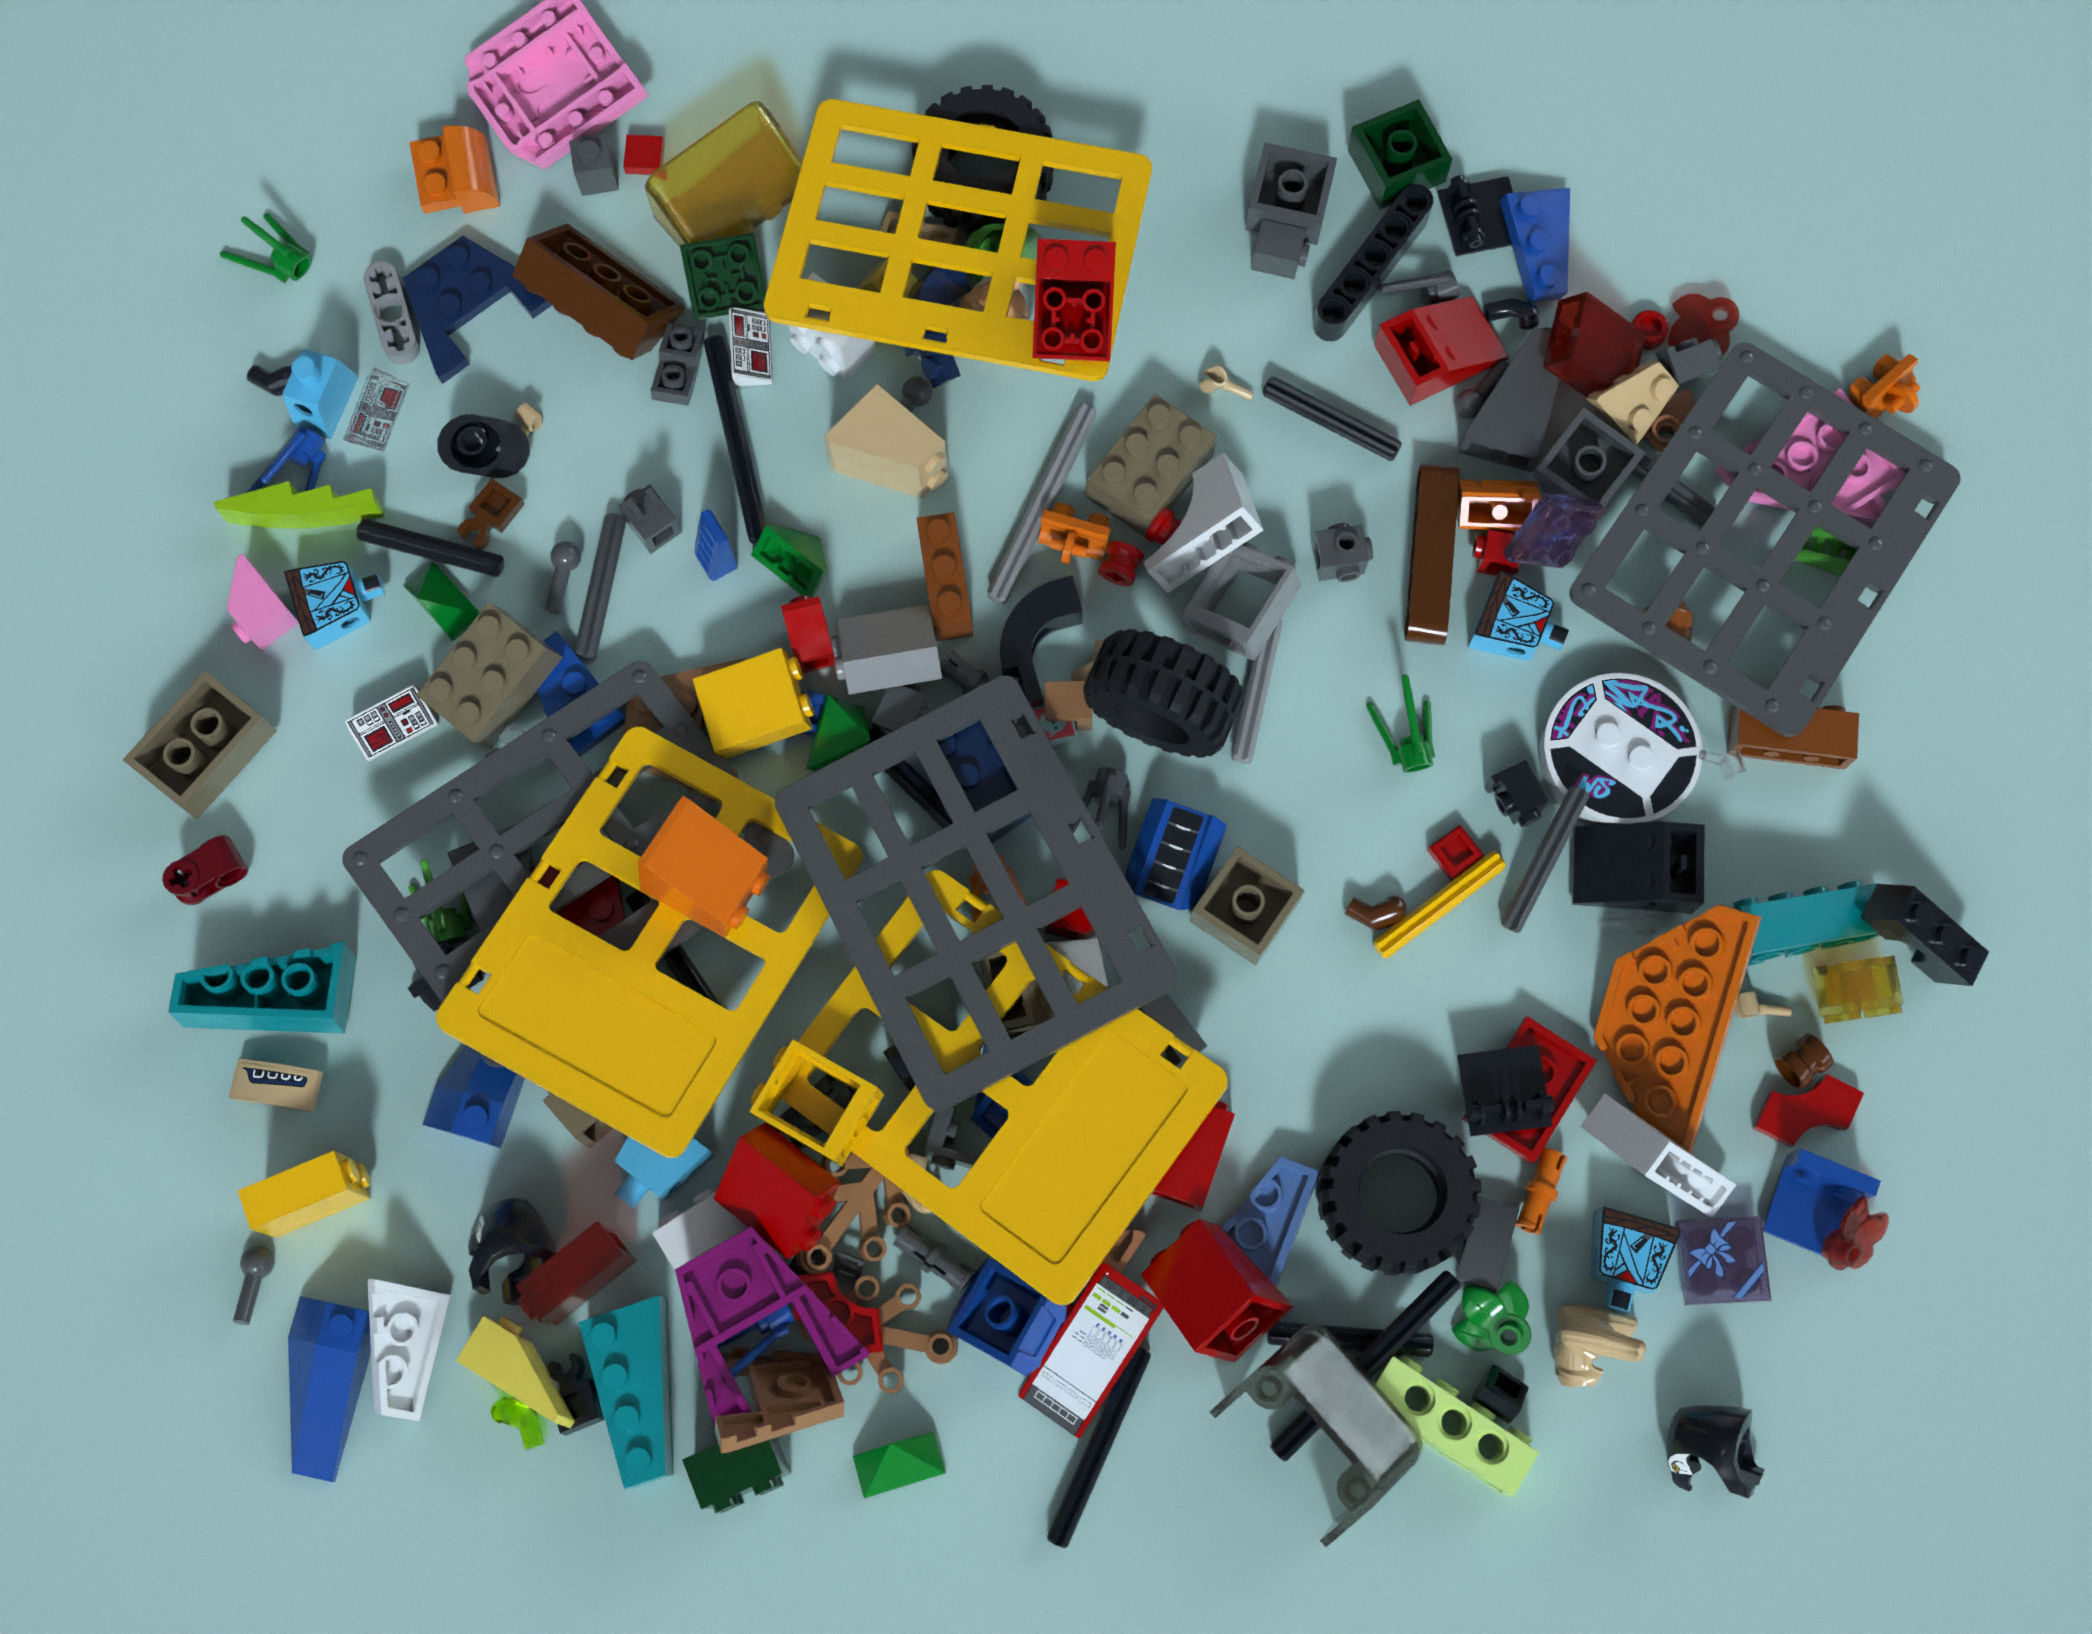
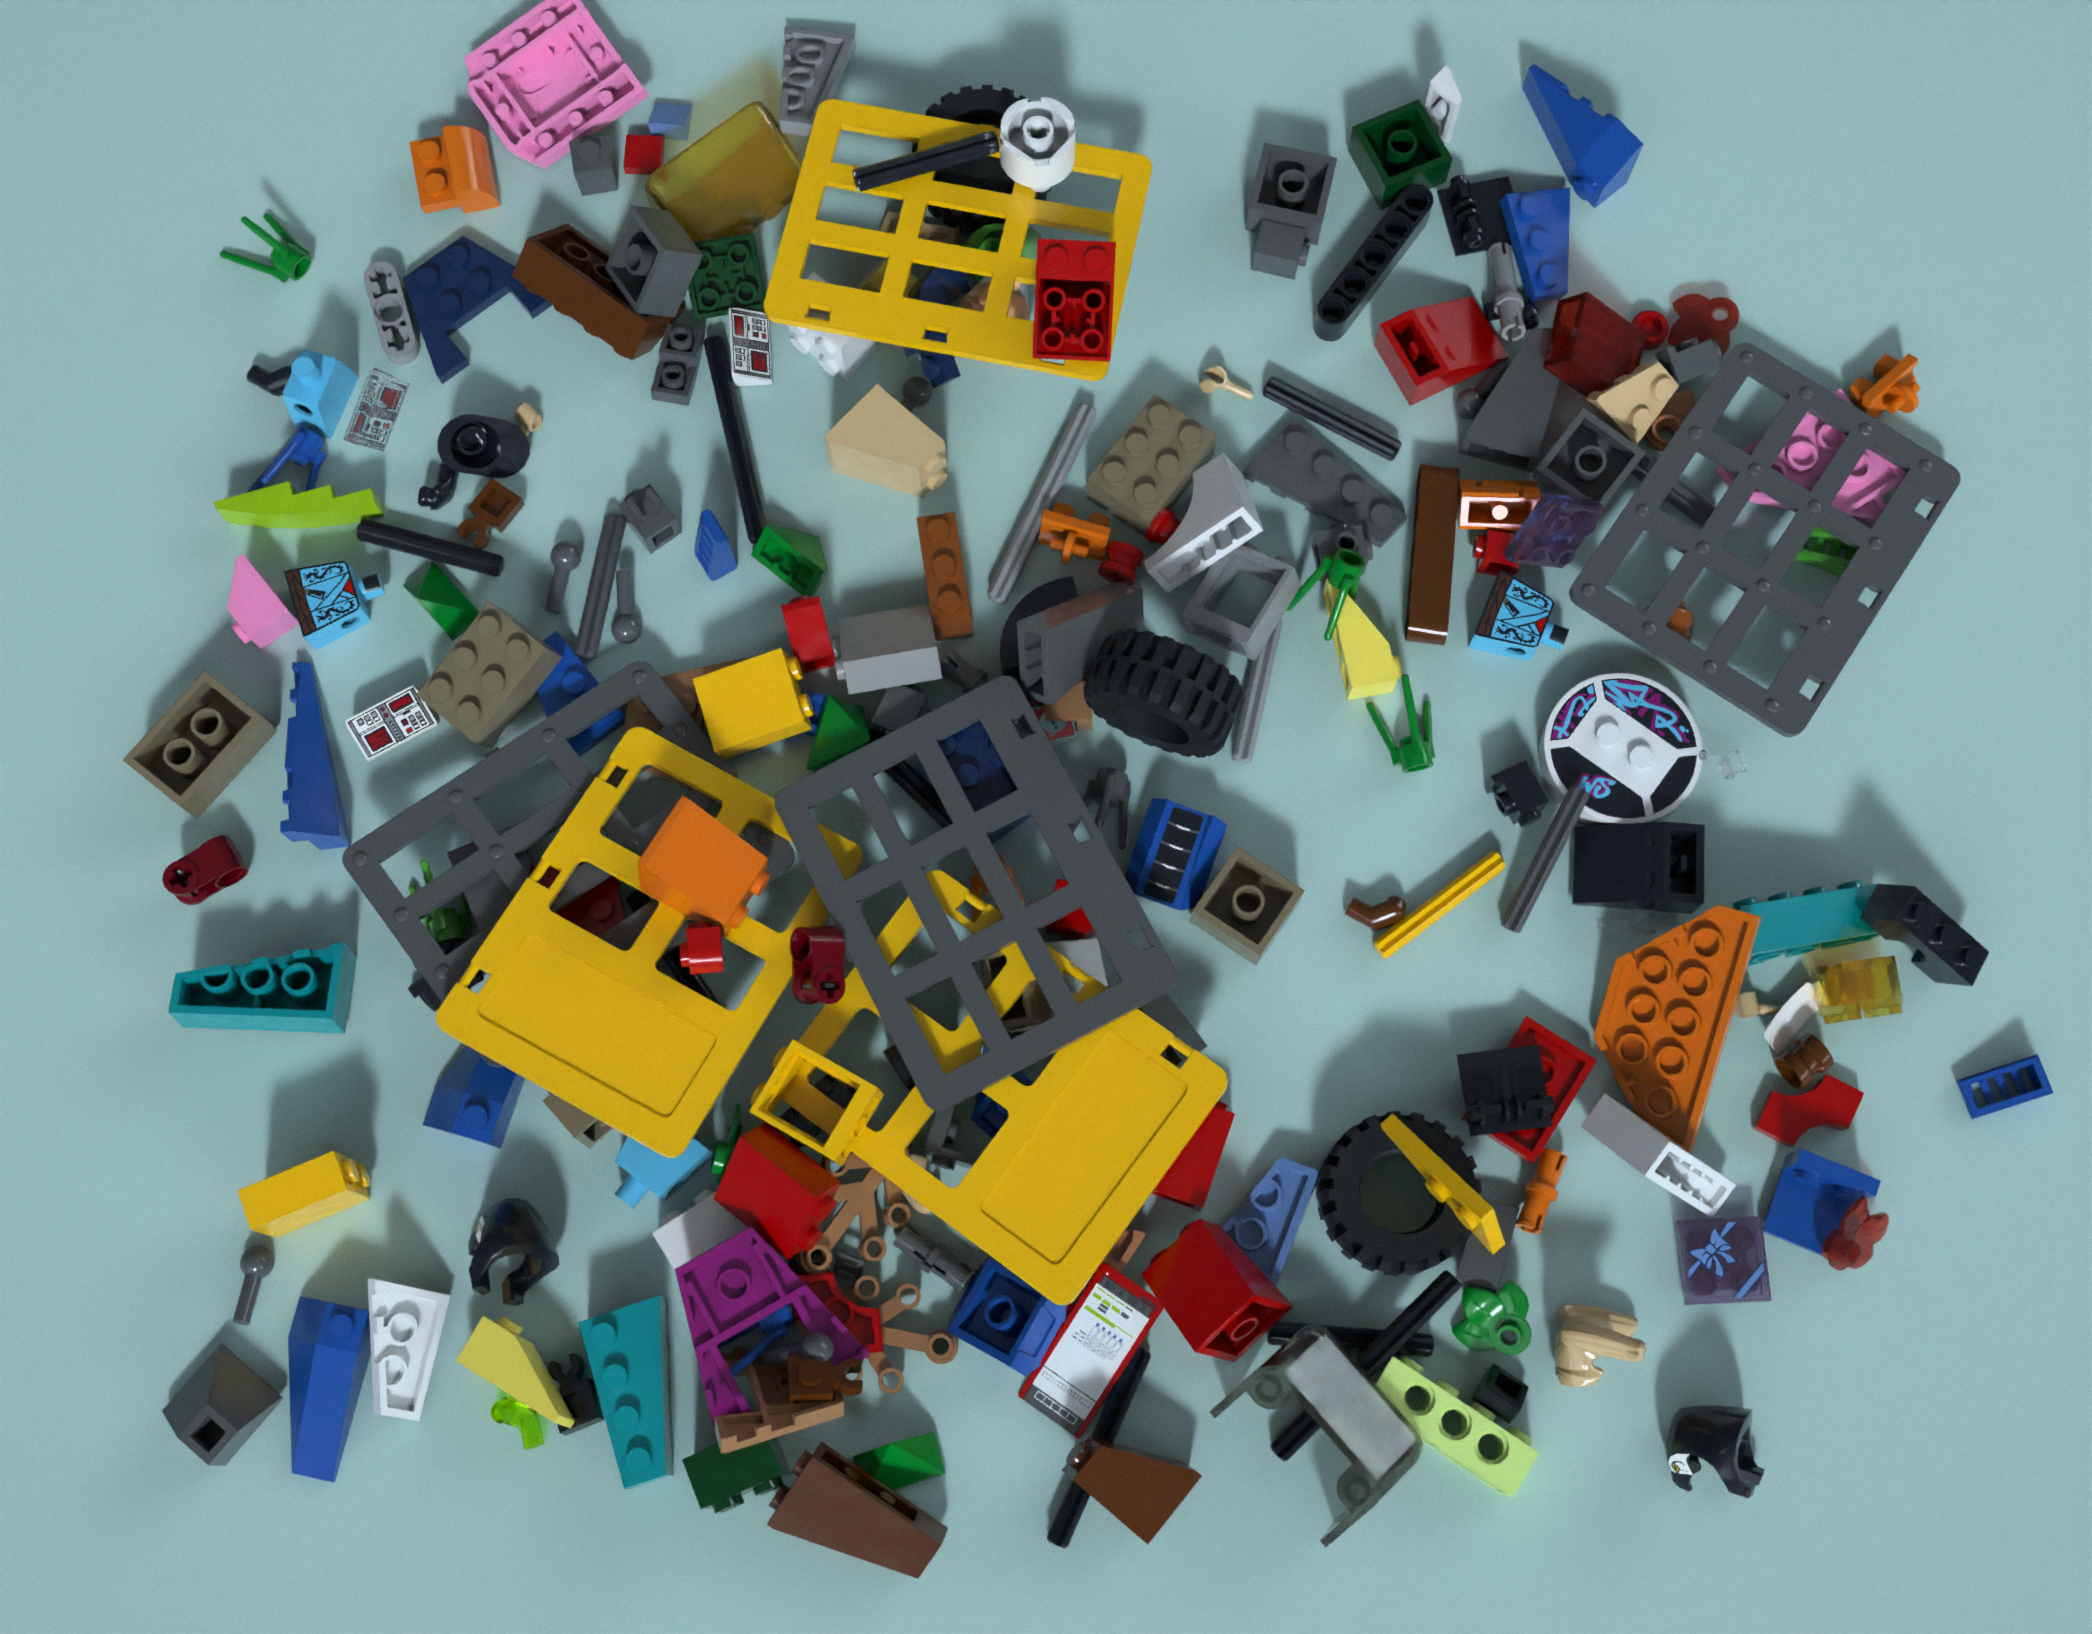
tan slope [228,1058,323,1112] -> none
clear red brick [515,1221,637,1325] -> none
dark grey plant [1379,270,1459,304] -> none
red tile [1427,825,1484,881] -> none
torso [1590,1206,1681,1312] -> none
dark orange brick [1727,705,1859,769] -> none
none -> dark grey slope [162,1344,283,1466]
none -> blue wedge [280,662,351,850]
none -> black arm [418,464,458,510]
none -> dark grey brick [605,205,703,317]
none -> dark grey bar [611,570,642,644]
none -> medium blue slope [648,103,692,141]
none -> red plate [679,922,724,975]
none -> green plate [710,1103,743,1183]
none -> dark grey bar [763,1332,834,1365]
none -> reddish brown slope [767,1441,948,1579]
none -> light grey wing [779,27,855,136]
none -> reddish brown plate [787,1355,863,1403]
none -> dark red piece [790,926,846,1005]
none -> black axle [852,131,999,191]
none -> white brick [1000,97,1077,193]
none -> dark grey slope [1017,582,1144,705]
none -> reddish brown slope [1062,1437,1202,1545]
none -> dark grey wing [1243,420,1408,548]
none -> green plant [1287,548,1365,641]
none -> light yellow slope [1322,579,1402,700]
none -> yellow wing [1380,1114,1505,1255]
none -> white slope [1423,65,1462,143]
none -> light grey pin [1487,242,1526,341]
none -> blue wedge [1522,64,1644,208]
none -> white sticker [1763,982,1824,1055]
none -> blue slope [1956,1054,2053,1119]

